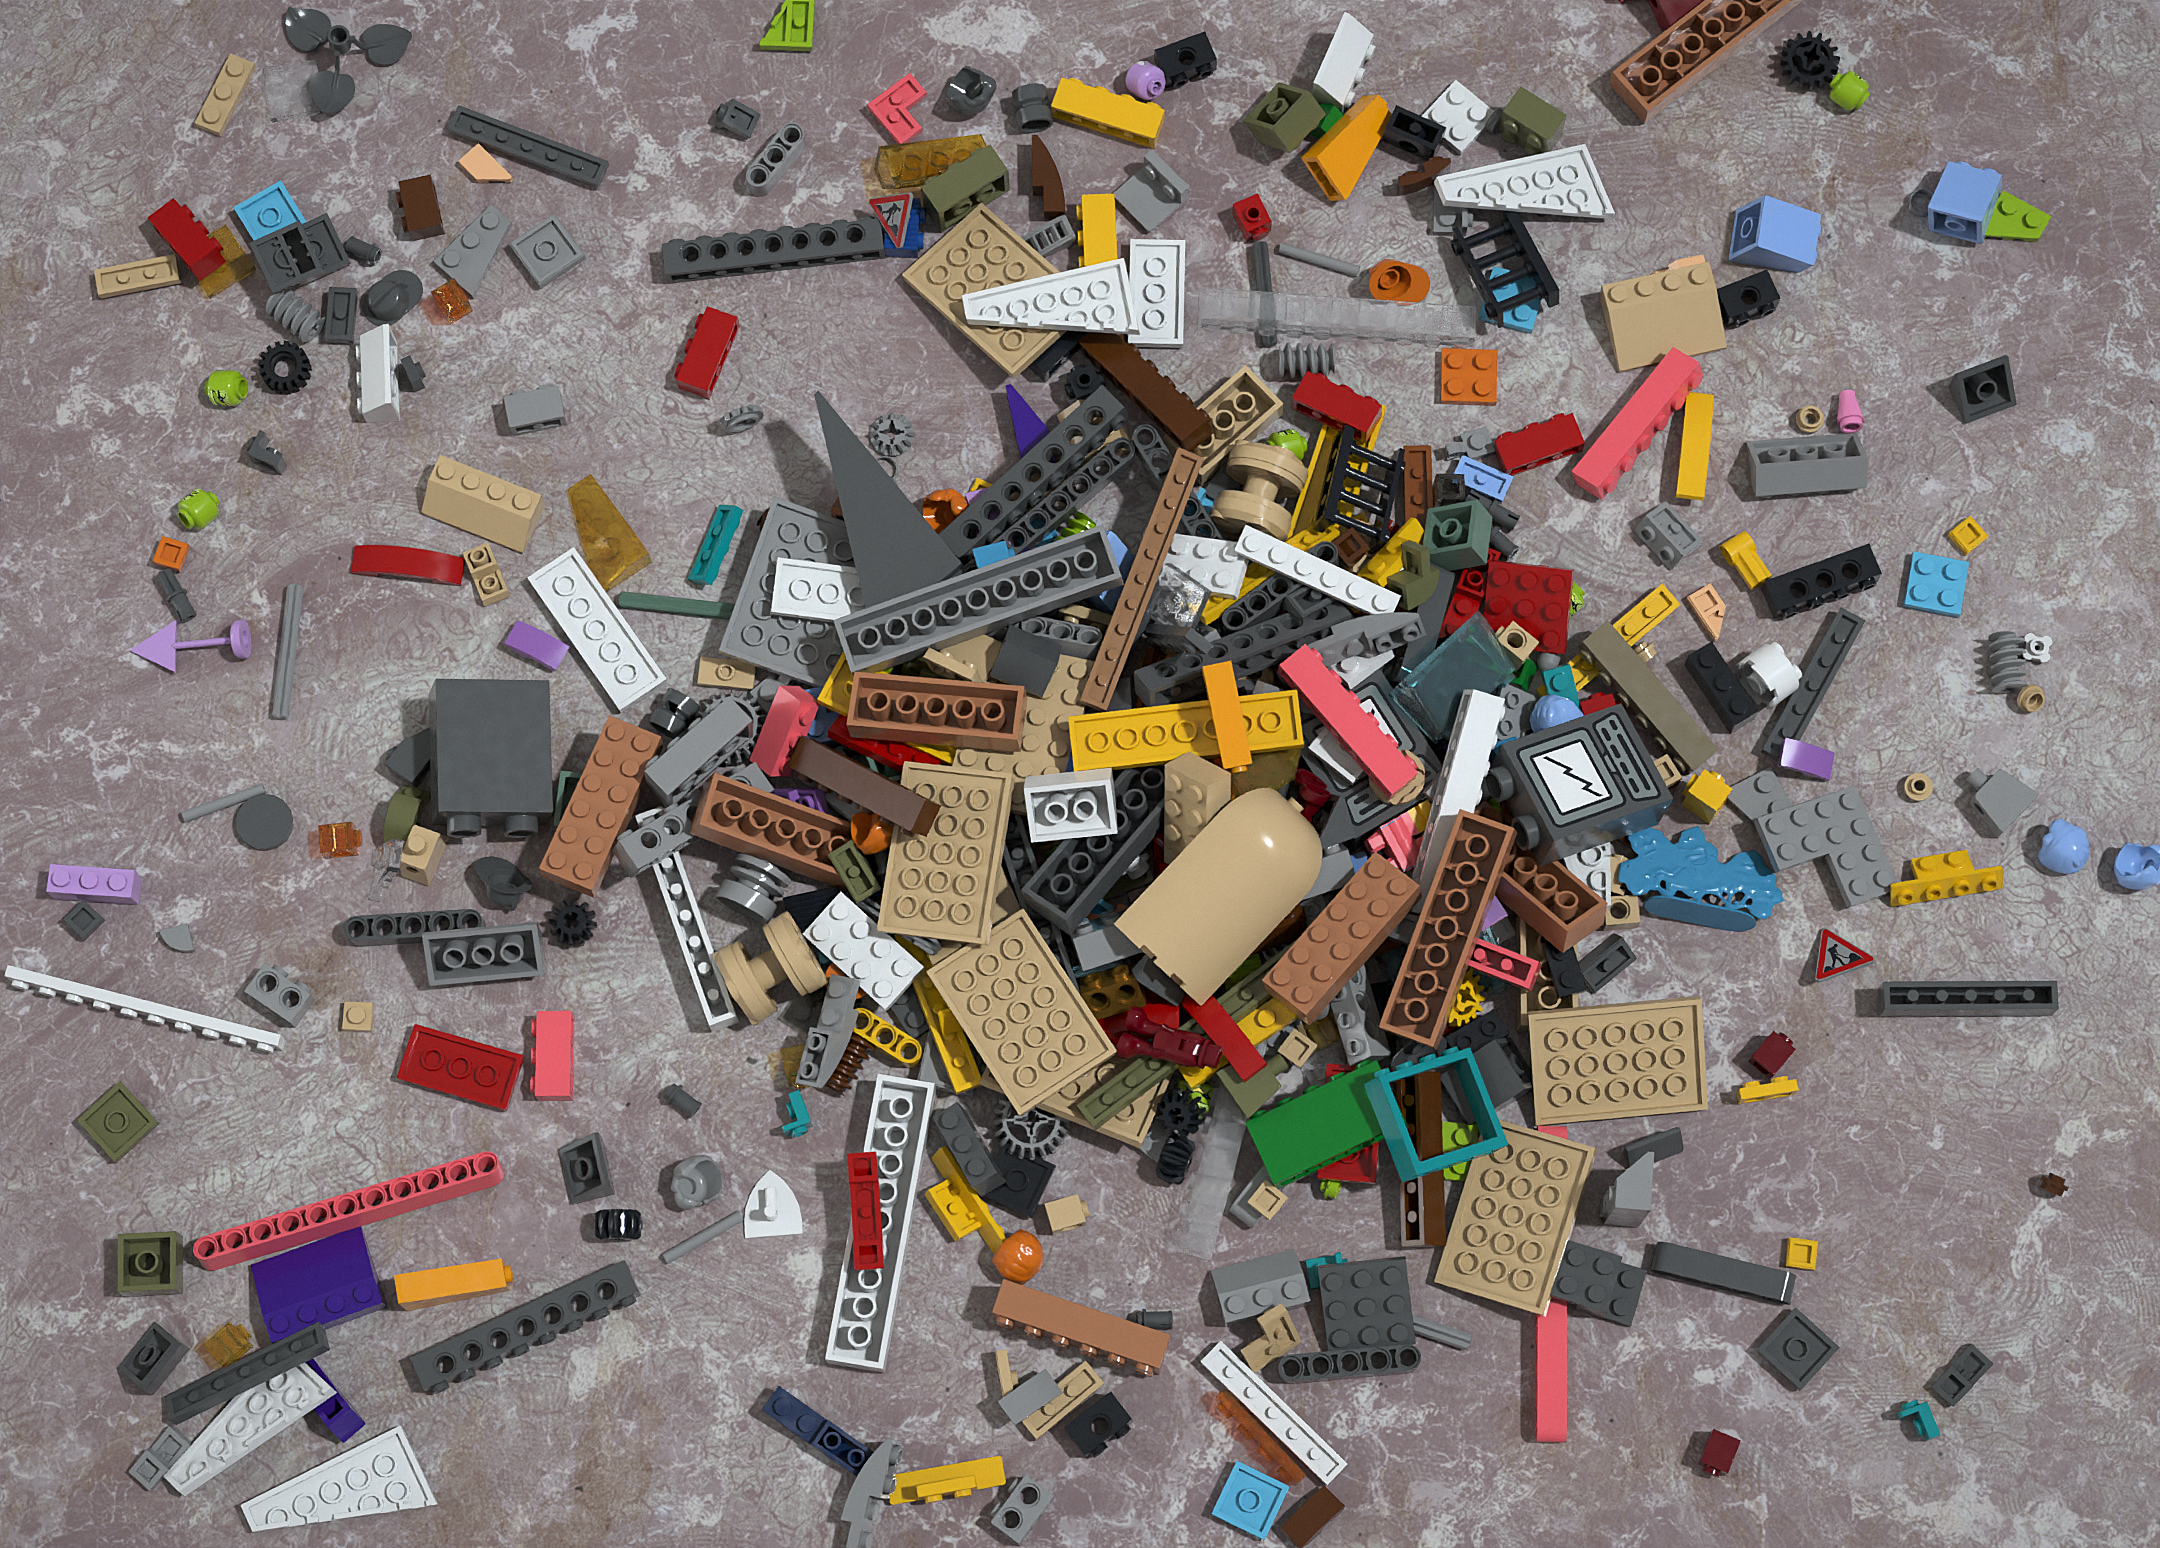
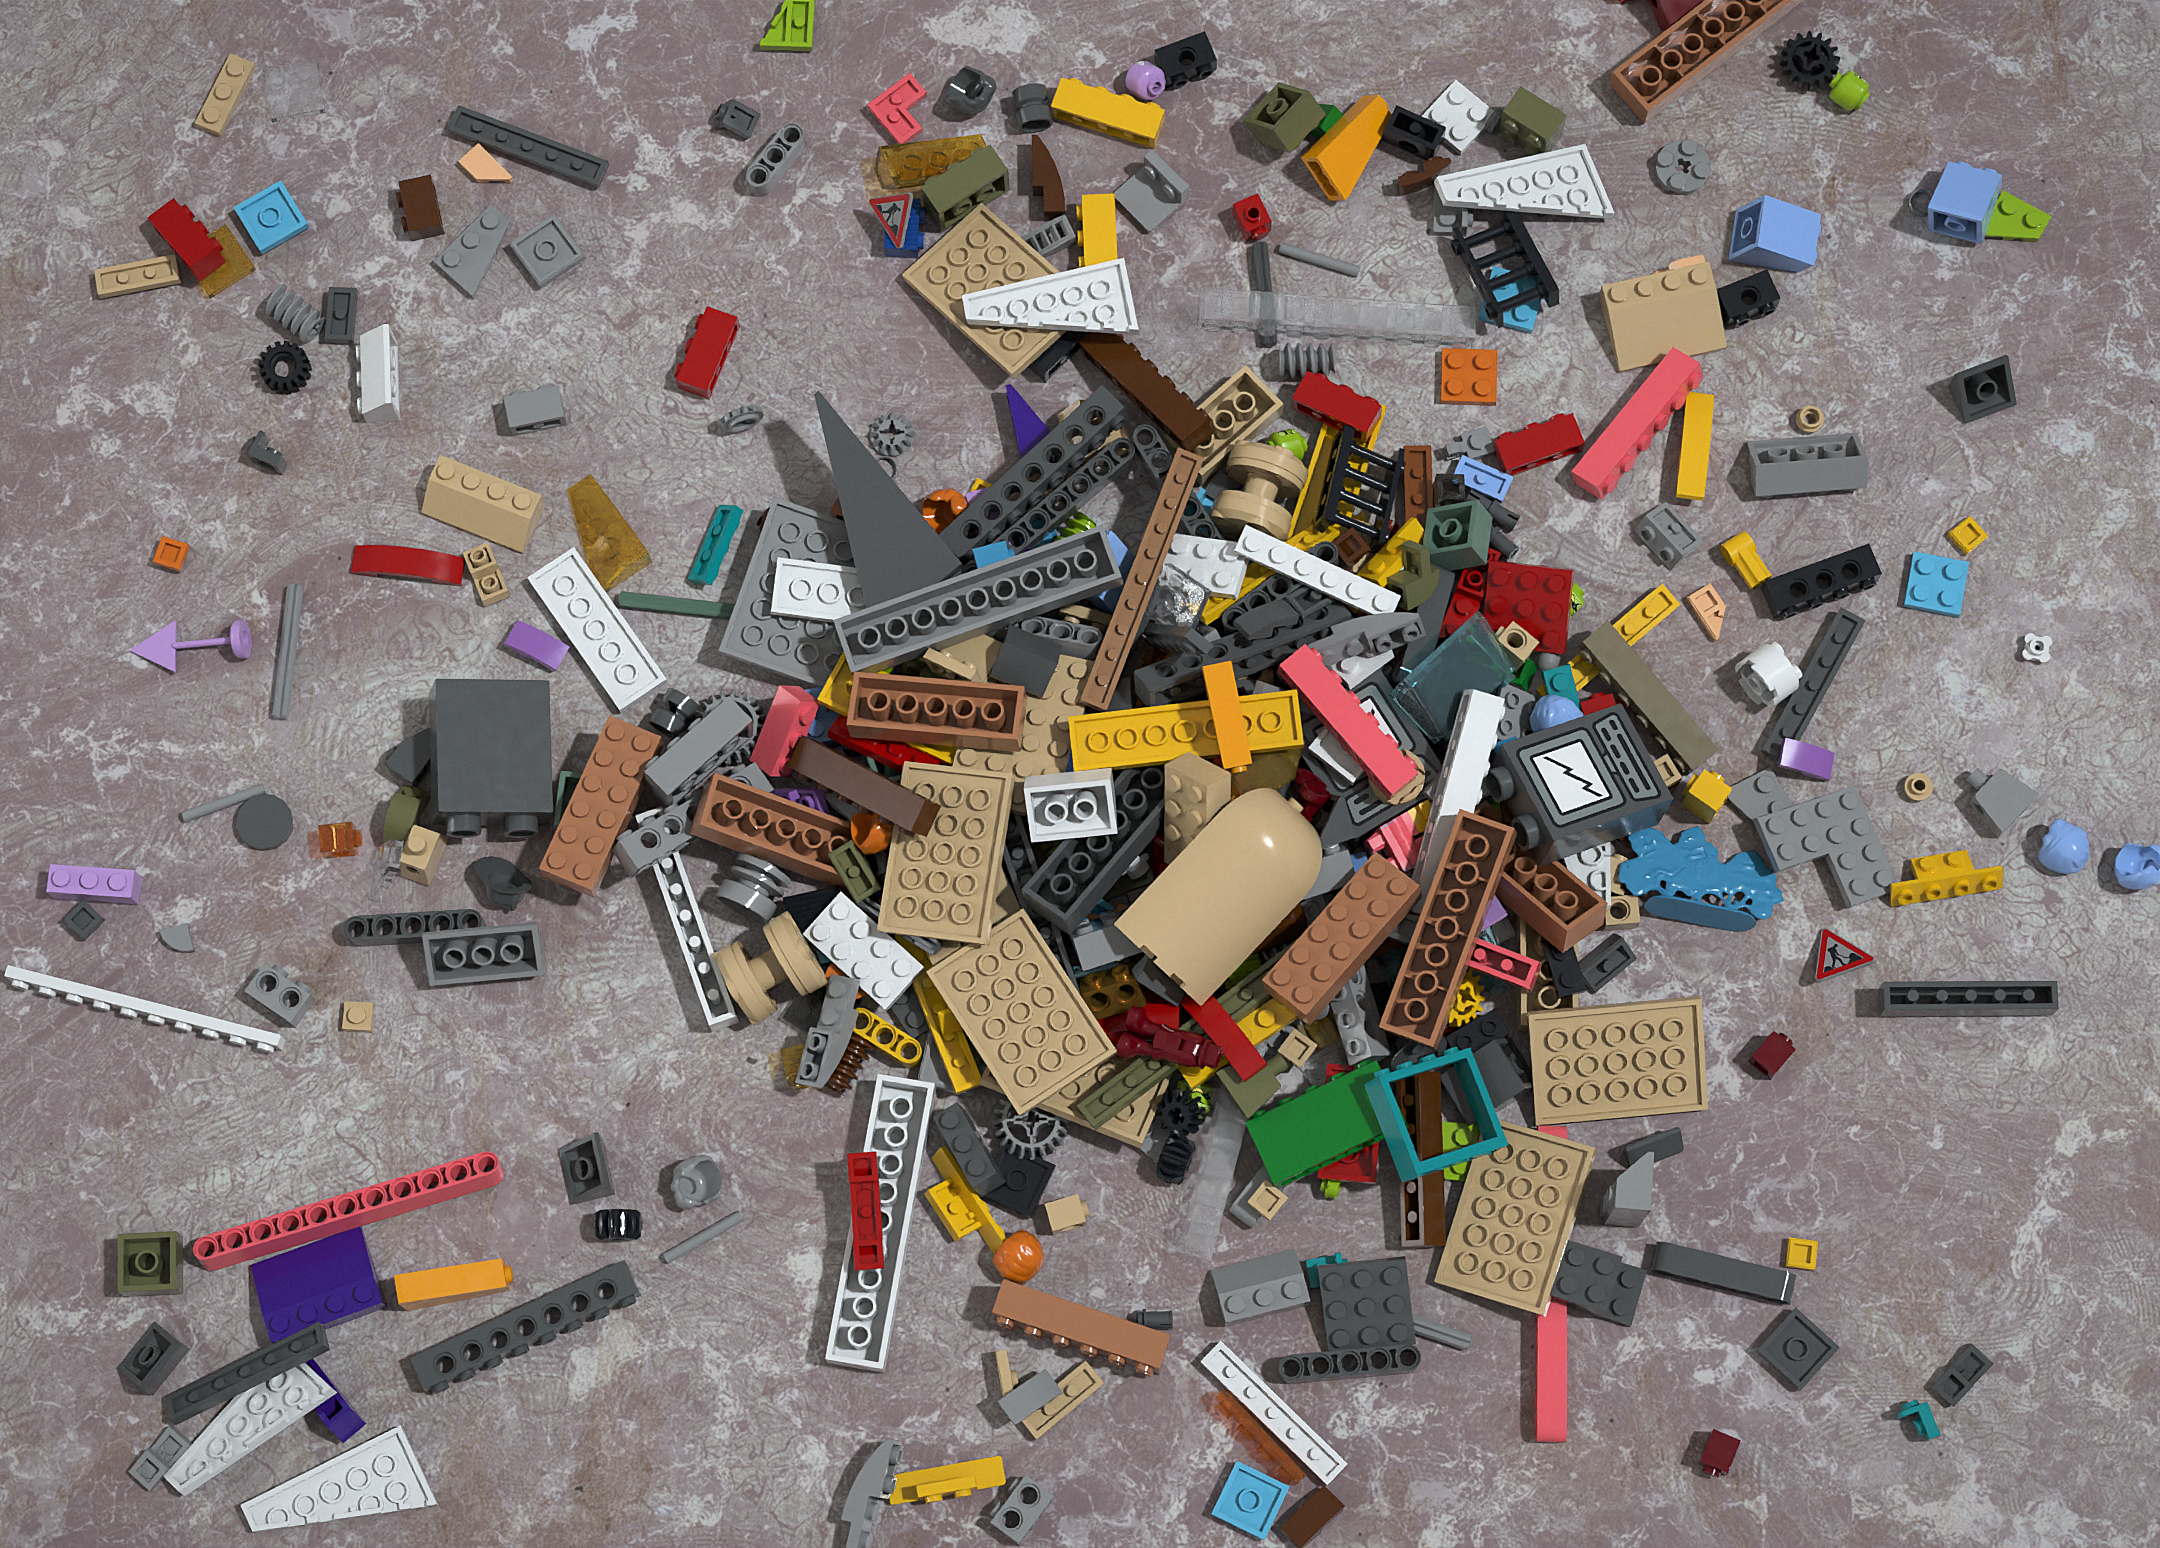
olive plate [77,1081,160,1163] -> none
dark grey axle [157,568,197,623] -> none
lime head [177,489,220,530] -> none
clear yellow brick [203,1321,254,1368] -> none
lime head [204,370,248,406] -> none
dark grey bracket [249,213,351,294] -> none
dark grey plant [286,7,412,114] -> none
dark grey pin [345,236,382,264] -> none
dark grey piece [363,270,423,326] -> none
red plate [397,1024,525,1111] -> none
dark grey plate [400,355,426,392] -> none
clear orange brick [431,278,473,325] -> none
coral brick [530,1011,575,1101] -> none
black gear [548,899,598,948] -> none
dark grey brick [662,216,885,284] -> none
dark grey pin [664,1083,702,1118] -> none
tan plate [697,656,757,691] -> none
white shield [744,1170,803,1238] -> none
light grey plate [750,675,797,714] -> none
dark blue slope [761,1386,874,1477] -> none
teal bracket [782,1090,813,1138] -> none
black brick [1064,364,1106,402] -> none
black brick [1064,1391,1132,1458] -> none
white plate [1128,239,1185,348] -> none
tan plate [1240,1303,1302,1373] -> none
white slope [1312,12,1376,114] -> none
orange piece [1369,259,1430,306] -> none
tan plate [1633,641,1657,663] -> none
black brick [1684,641,1758,734] -> none
yellow plate [1736,1076,1799,1105] -> none
bright pink cone [1837,390,1865,433] -> none
light grey piece [1988,631,2028,693] -> none
tan plate [2017,684,2045,712] -> none
reddish brown plate [2040,1172,2069,1197] -> none
none -> dark grey slope [1233,600,1300,640]
none -> light grey plate [1655,139,1710,195]

